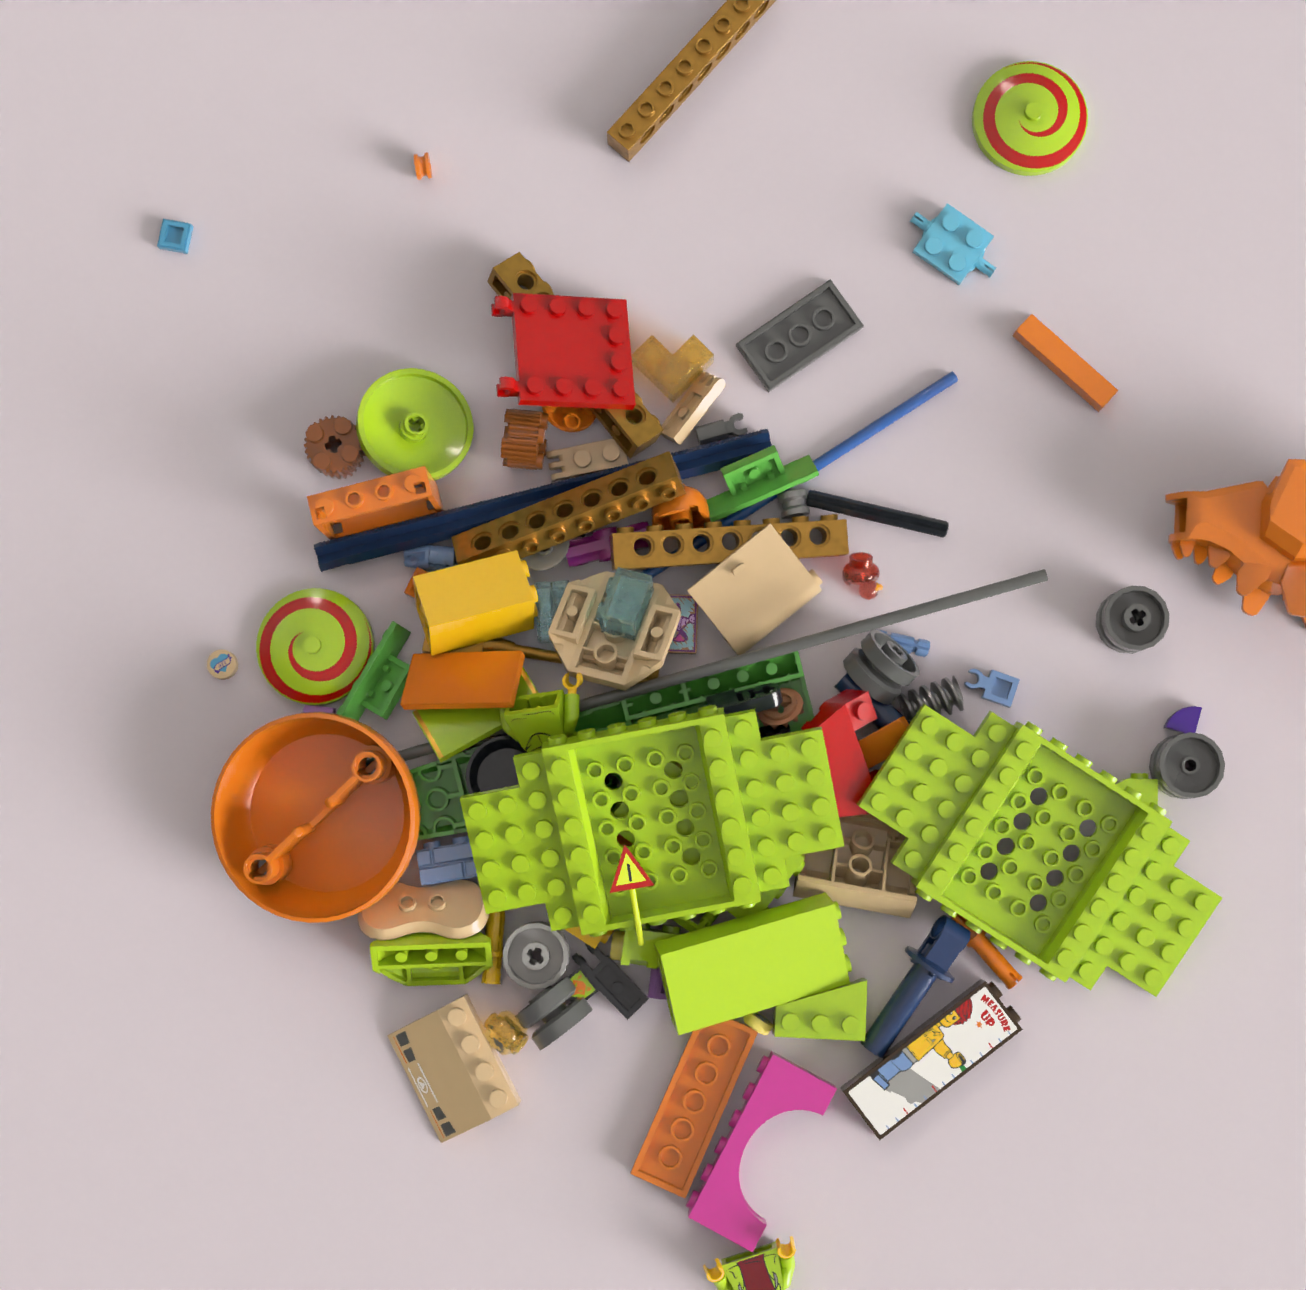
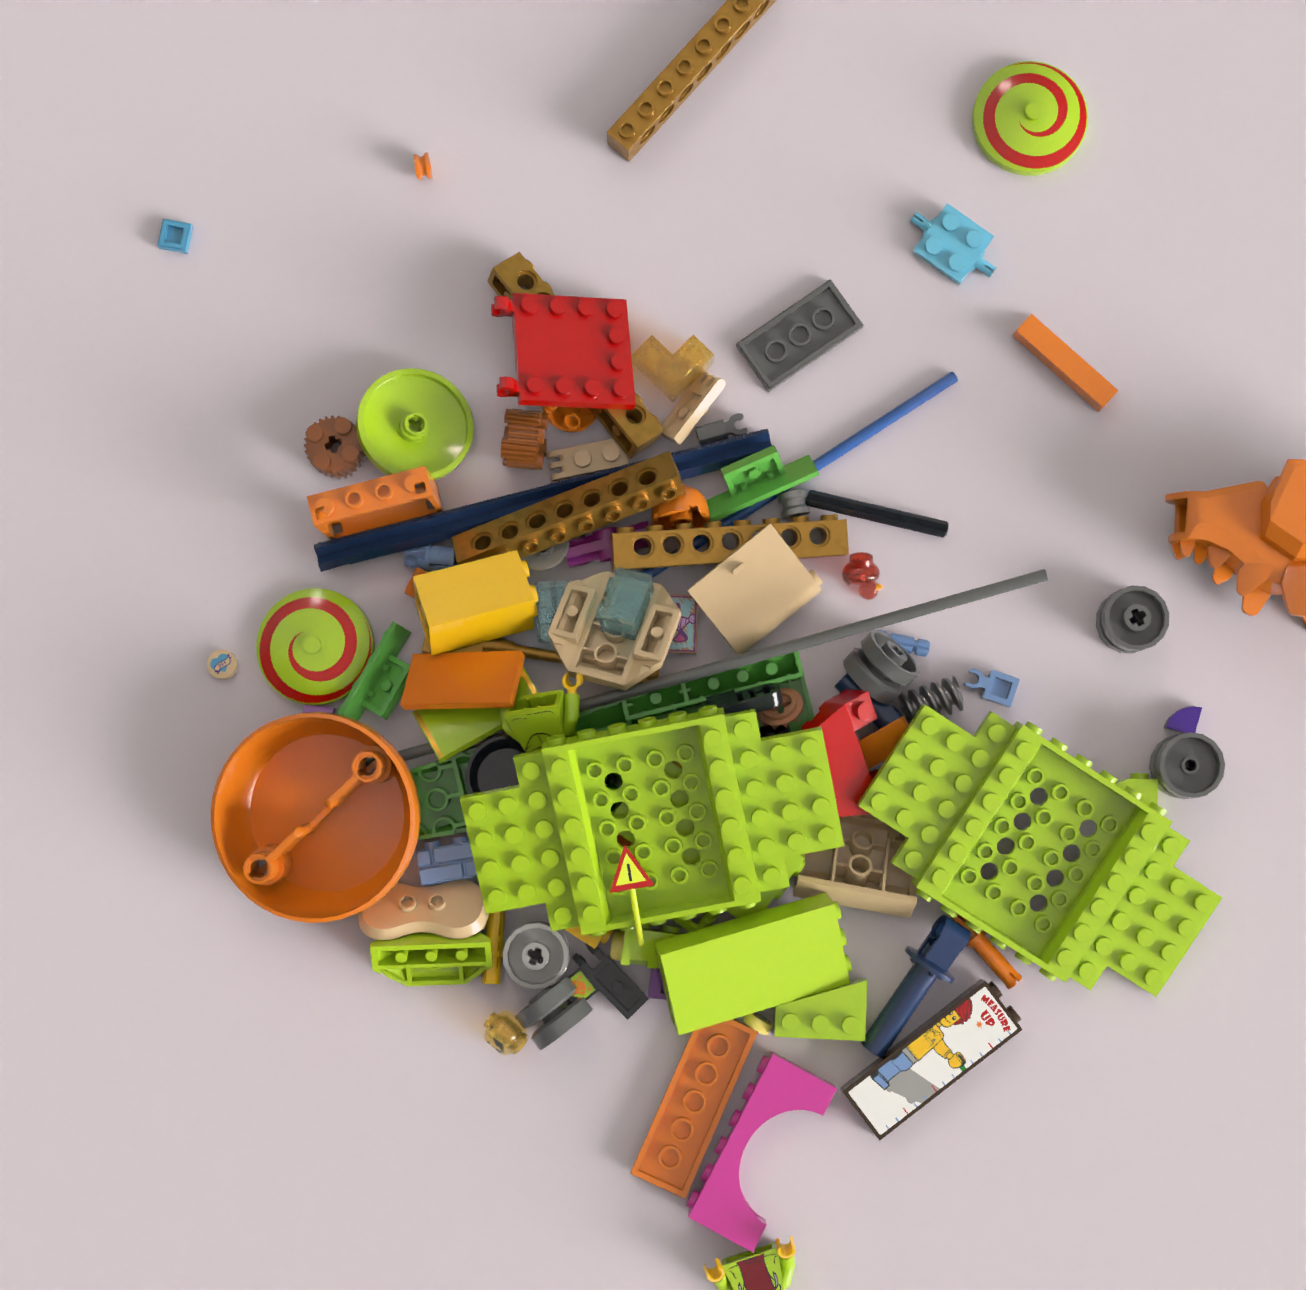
tan piece [387,994,521,1143] -> none

